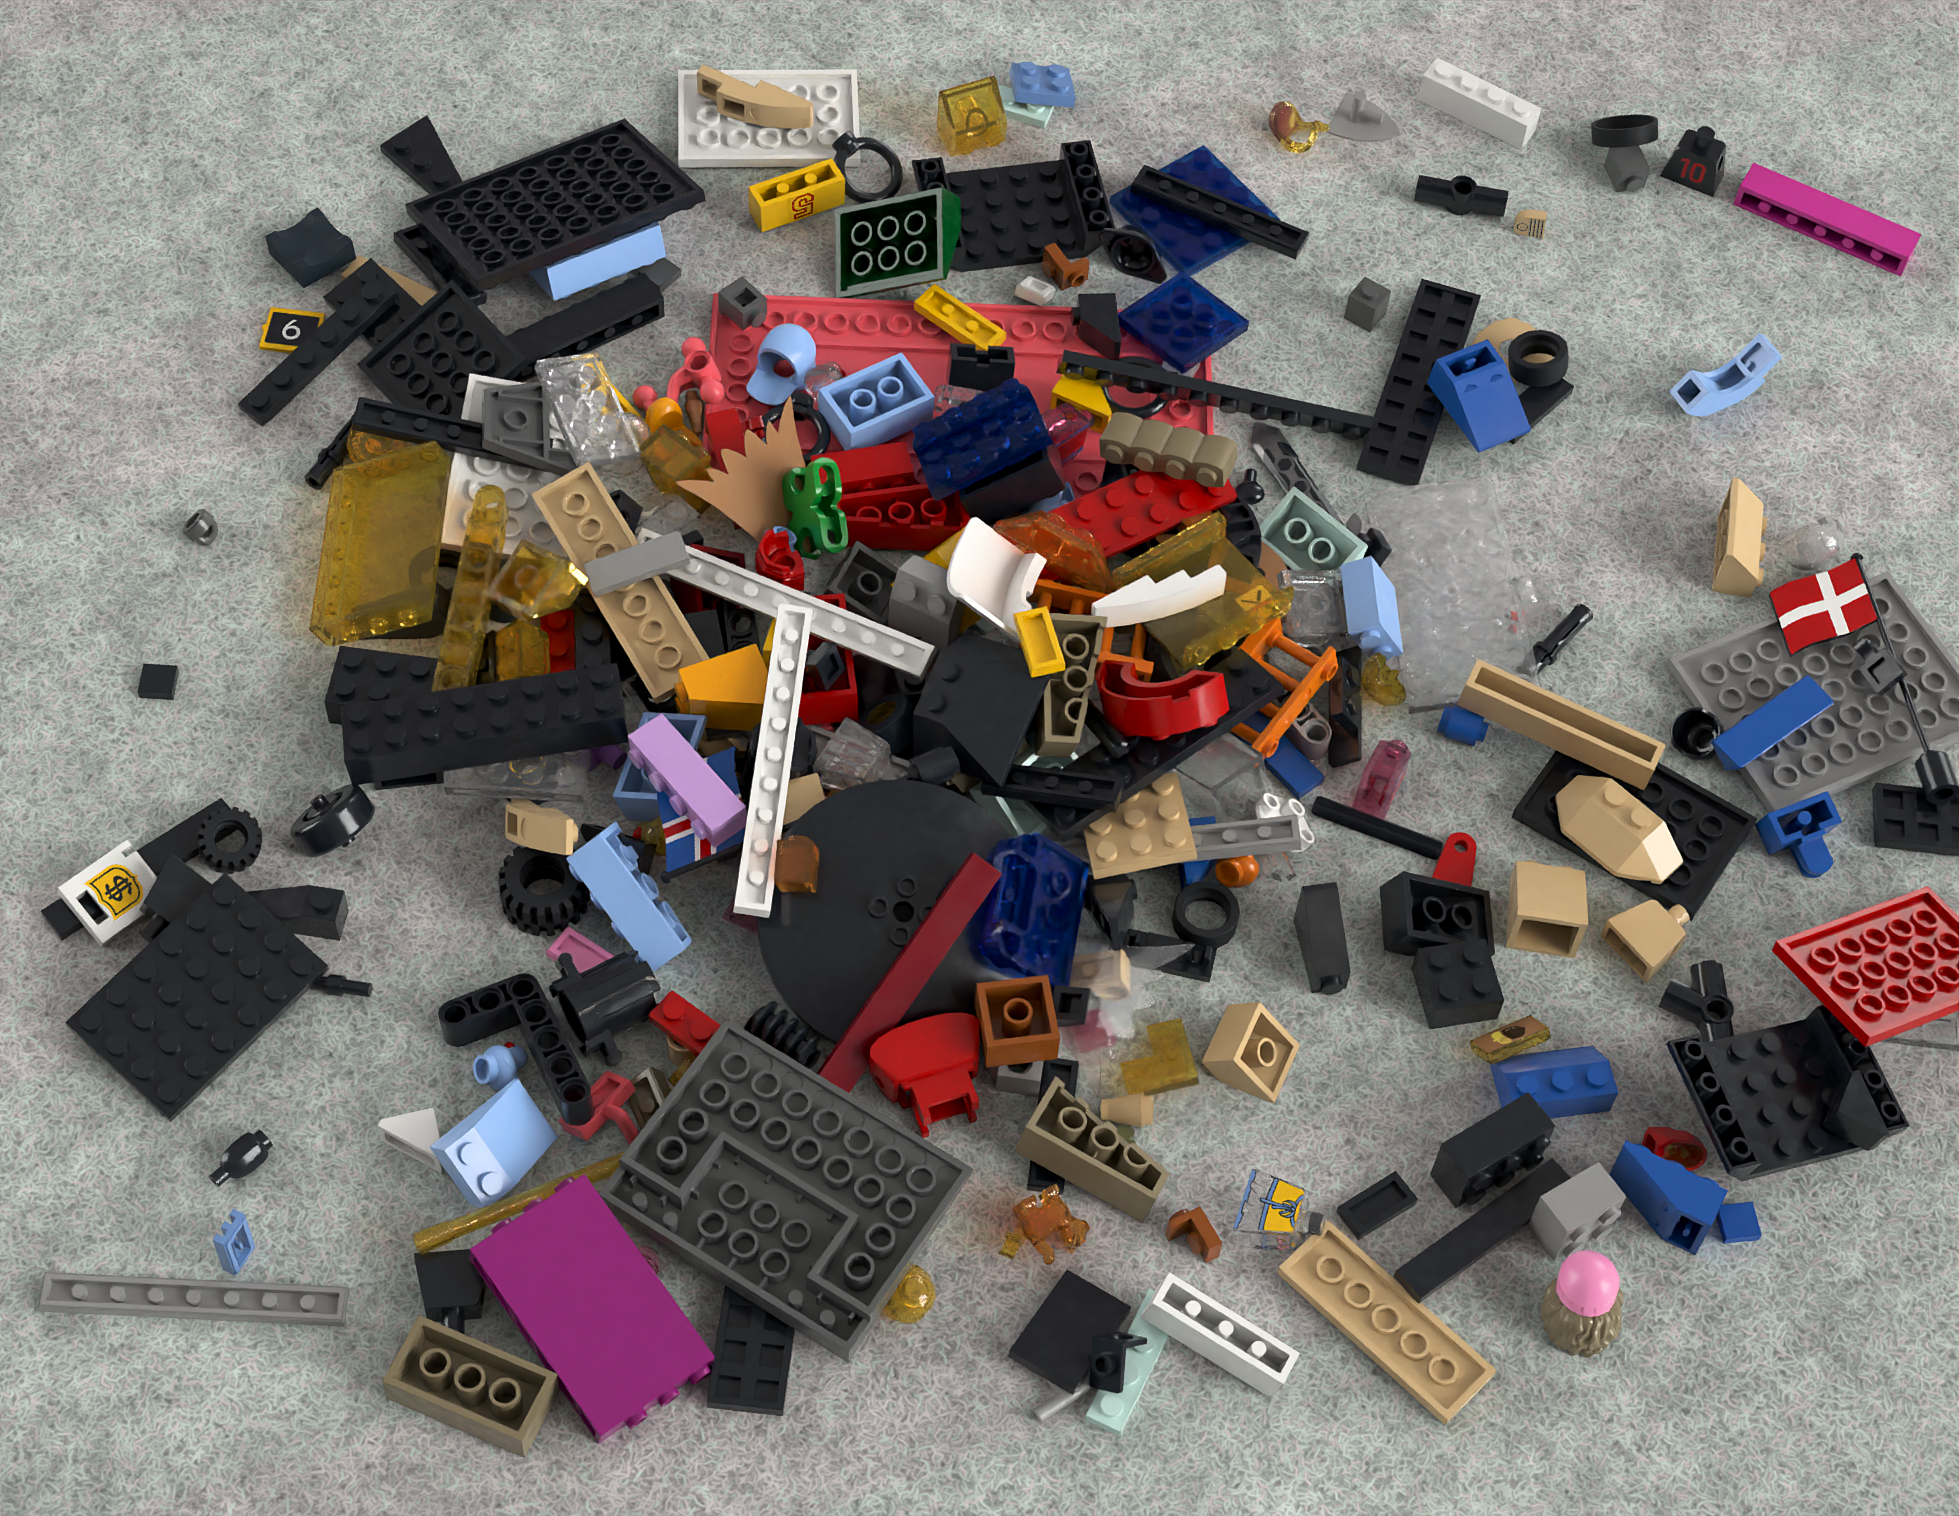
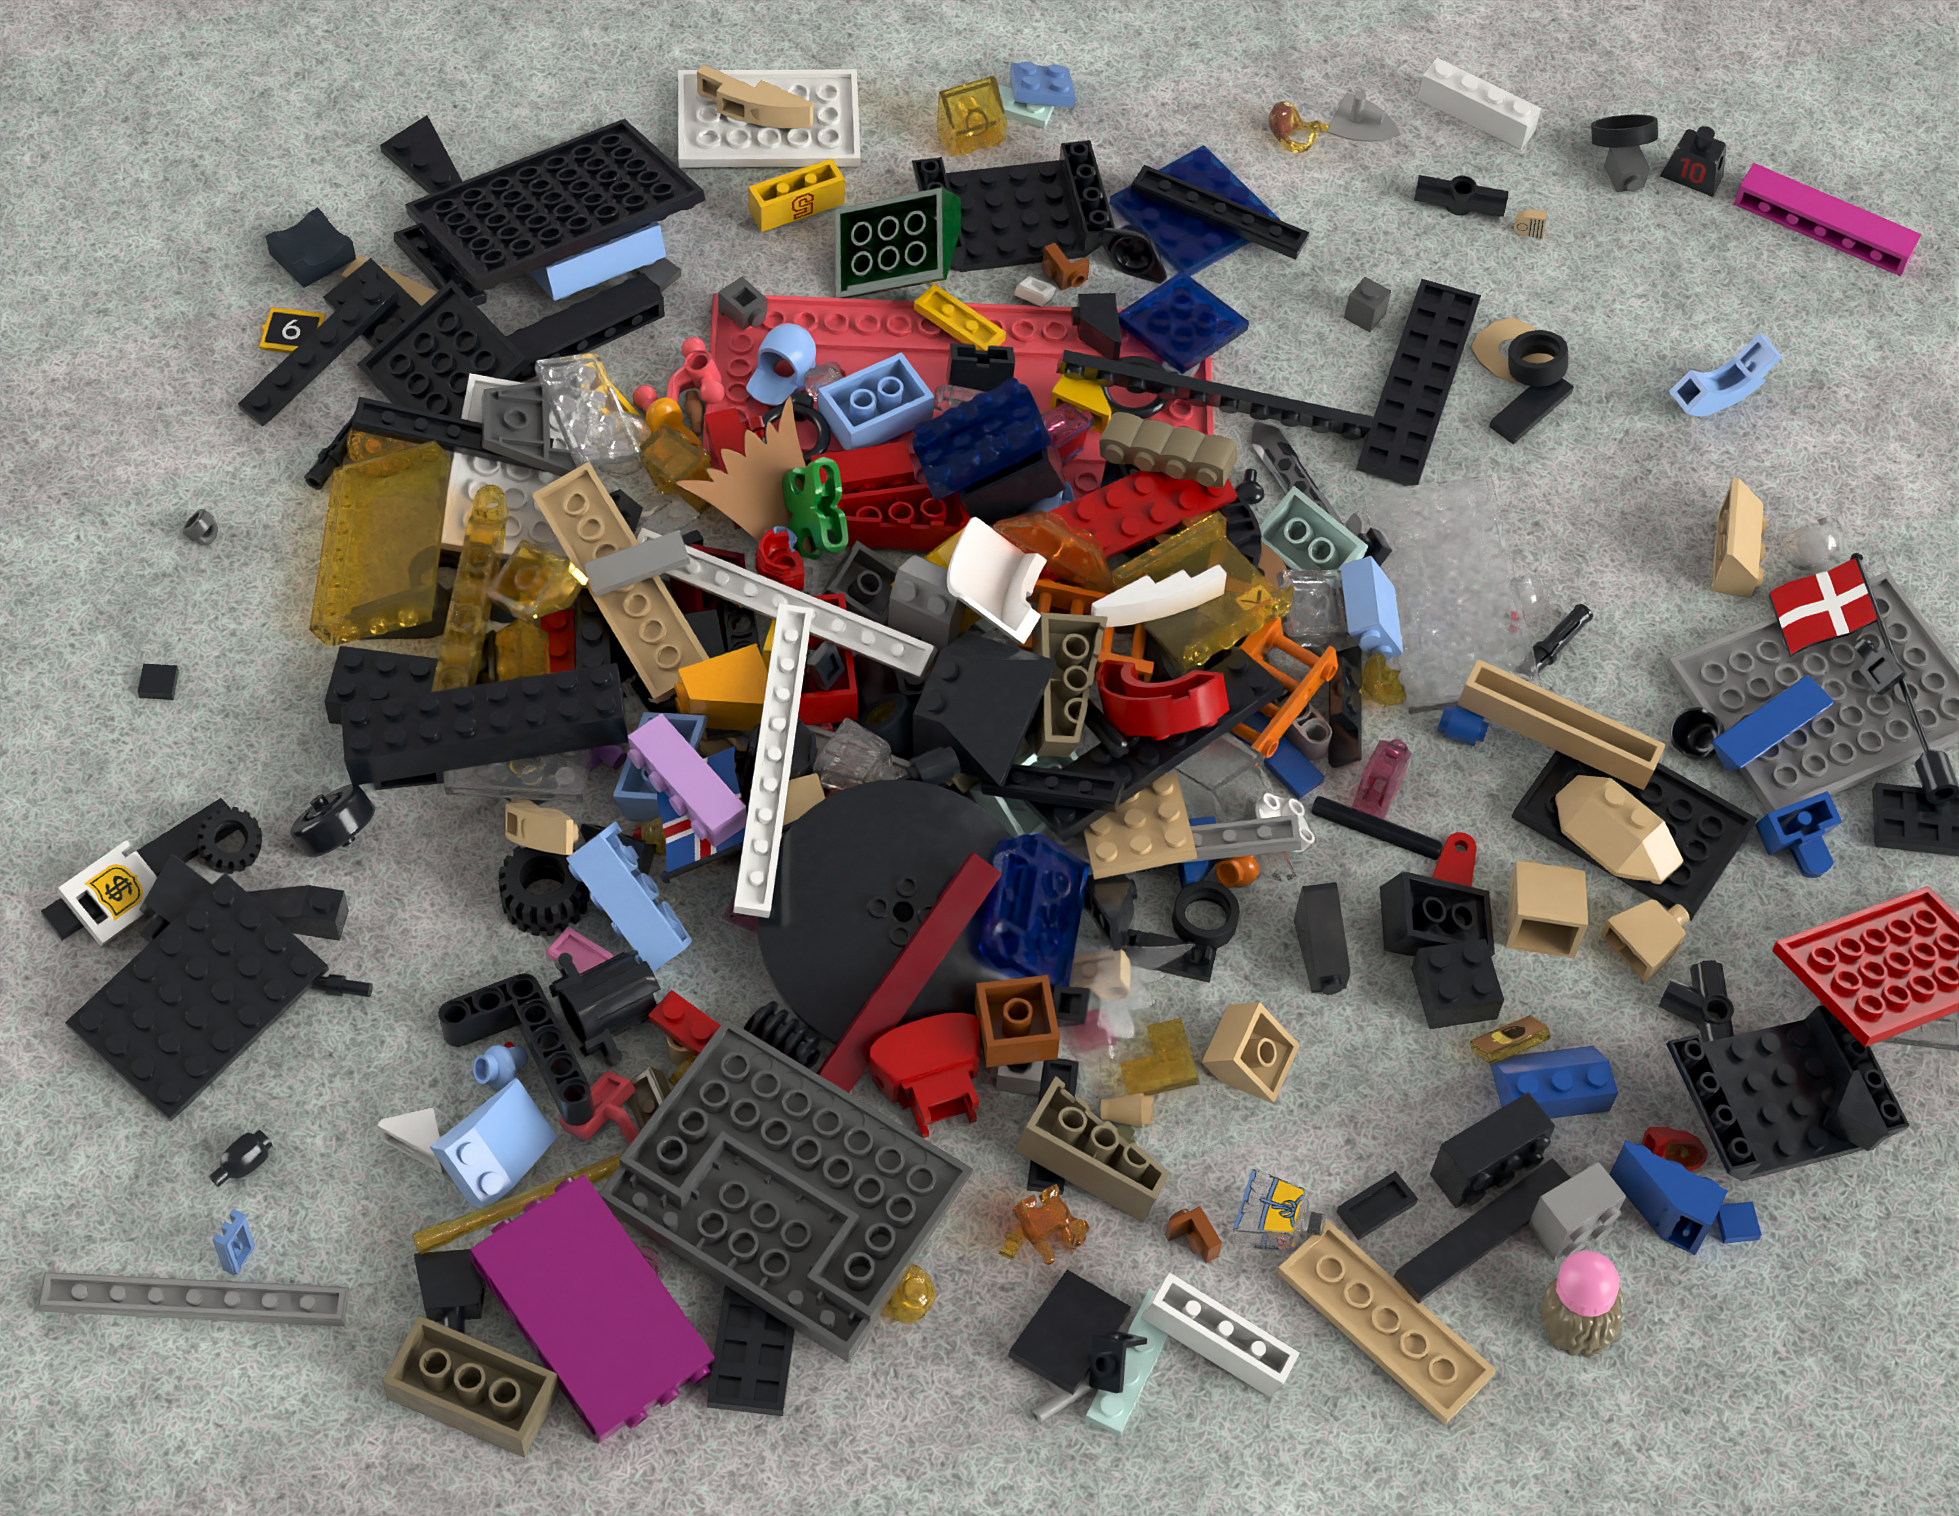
clear orange brick [774,835,820,892] -> none
black piece [832,130,903,204] -> none
yellow tile [1013,606,1066,678] -> none
blue slope [1427,339,1531,453] -> none

